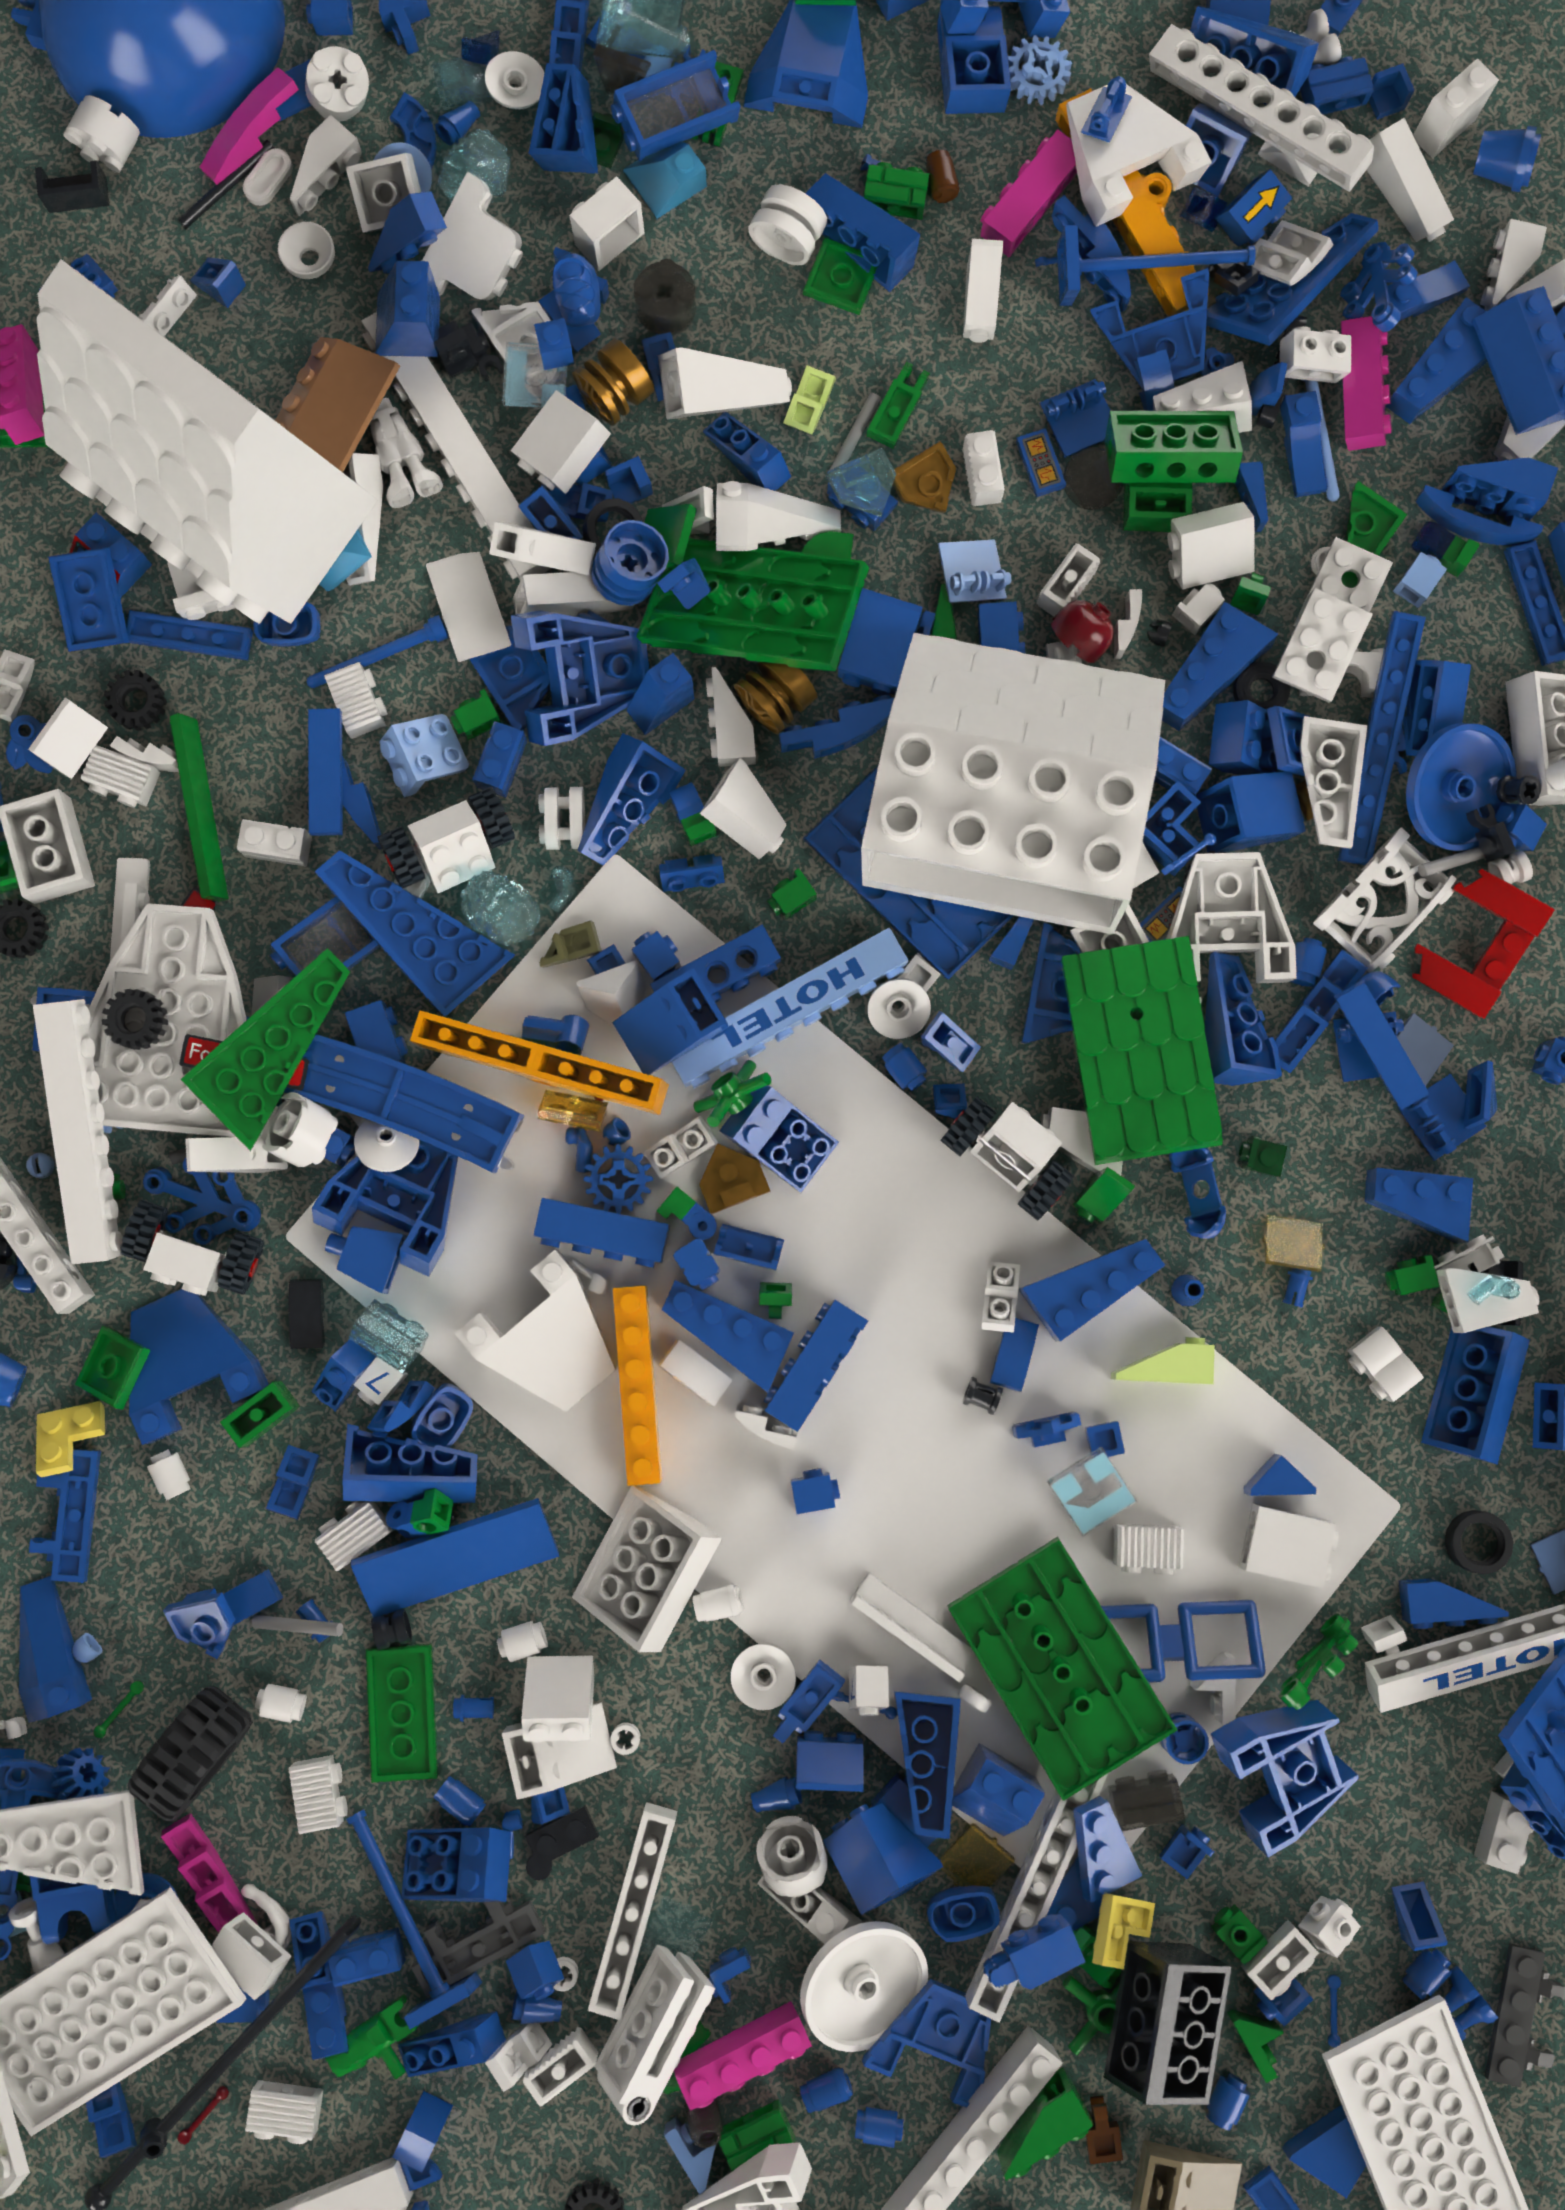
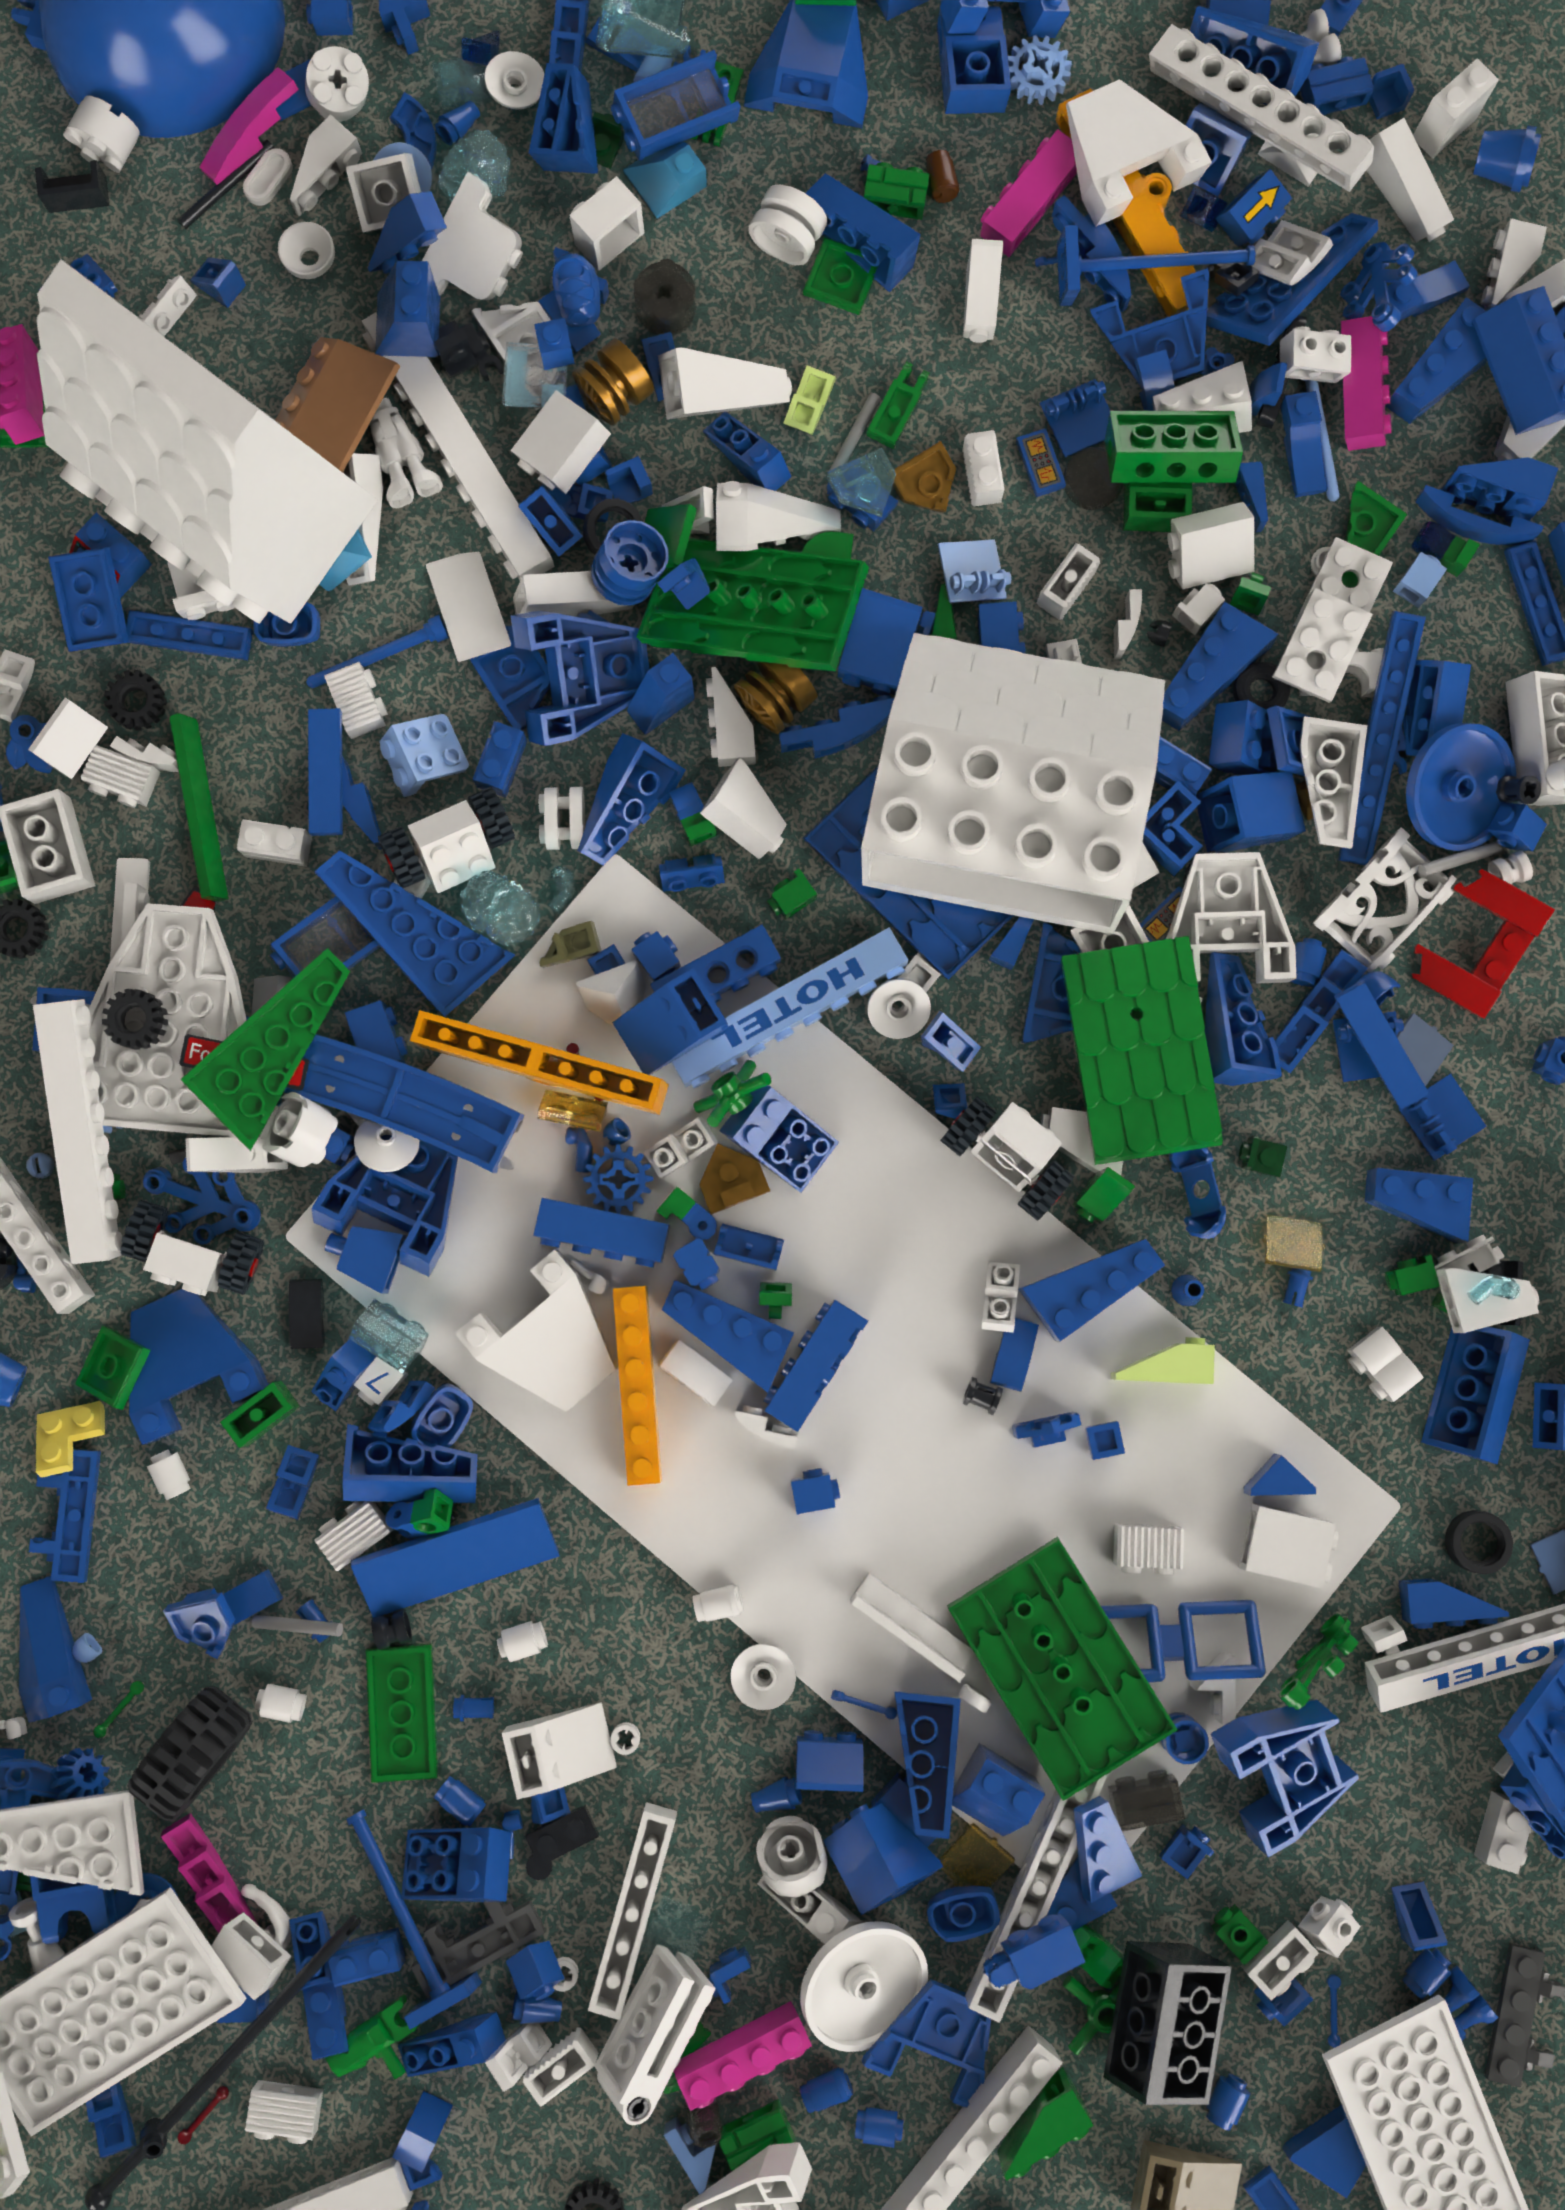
white brick [289,1755,348,1834] -> none
green brick [450,689,501,740] -> none
white slope [489,522,596,575] -> none
blue piece [521,1015,590,1055] -> none
white brick [521,1656,594,1742] -> none
white slope [572,1485,722,1652] -> none
clear smoke wing [593,44,651,98] -> none
blue hinge [773,1659,846,1744] -> none
white brick [849,1665,889,1716] -> none
blue brick [882,1043,928,1091] -> none
tile [1047,1446,1138,1536] -> none
dark red cylinder [1051,600,1114,663] -> none
blue hinge [1081,76,1132,143] -> none
reddish brown plate [1085,2095,1123,2165] -> none
light yellow plate [1092,1893,1155,1969] -> none
blue hinge [1161,833,1216,876] -> none
green slope [1227,2009,1284,2084] -> none
blue slope [1464,1060,1497,1129] -> none
black plate [1466,803,1516,862] -> none

